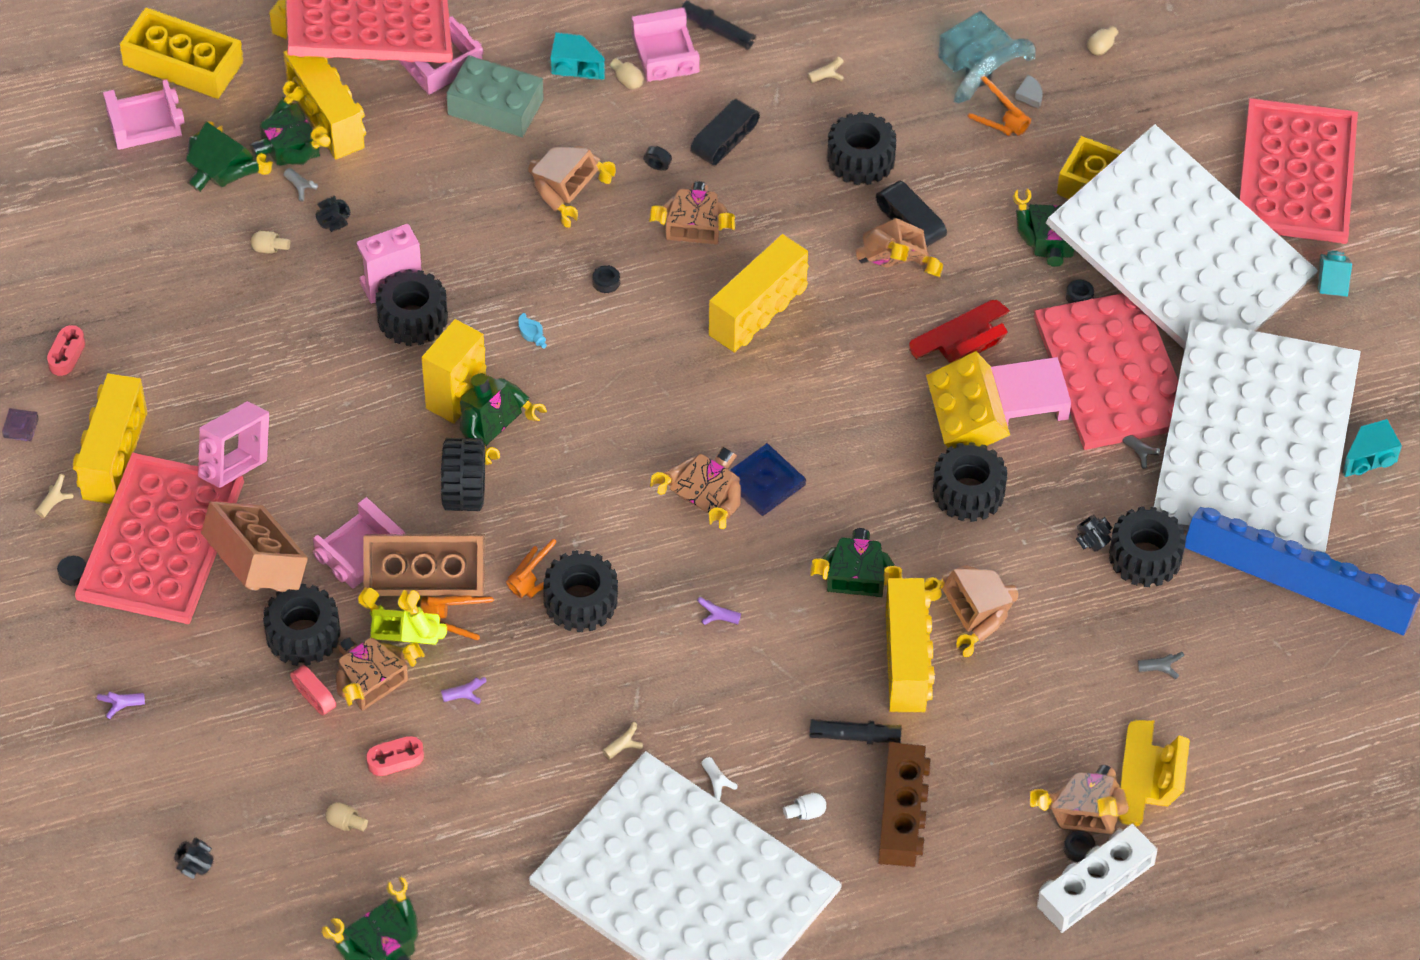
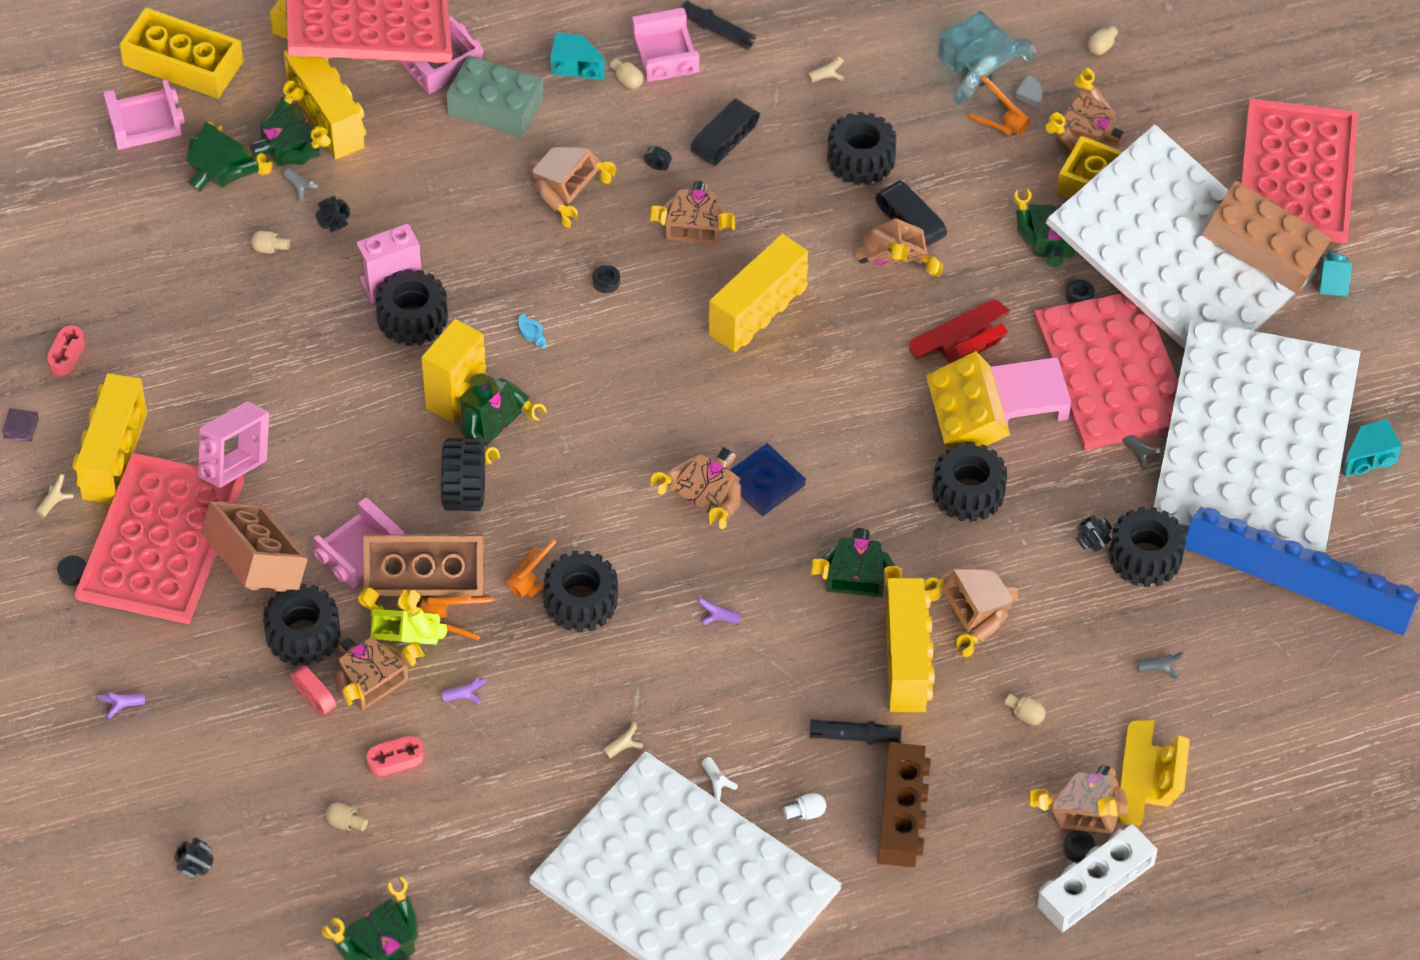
none -> tan cylinder [1004,694,1046,726]
none -> nougat torso [1046,68,1126,151]
none -> nougat brick [1201,180,1332,294]

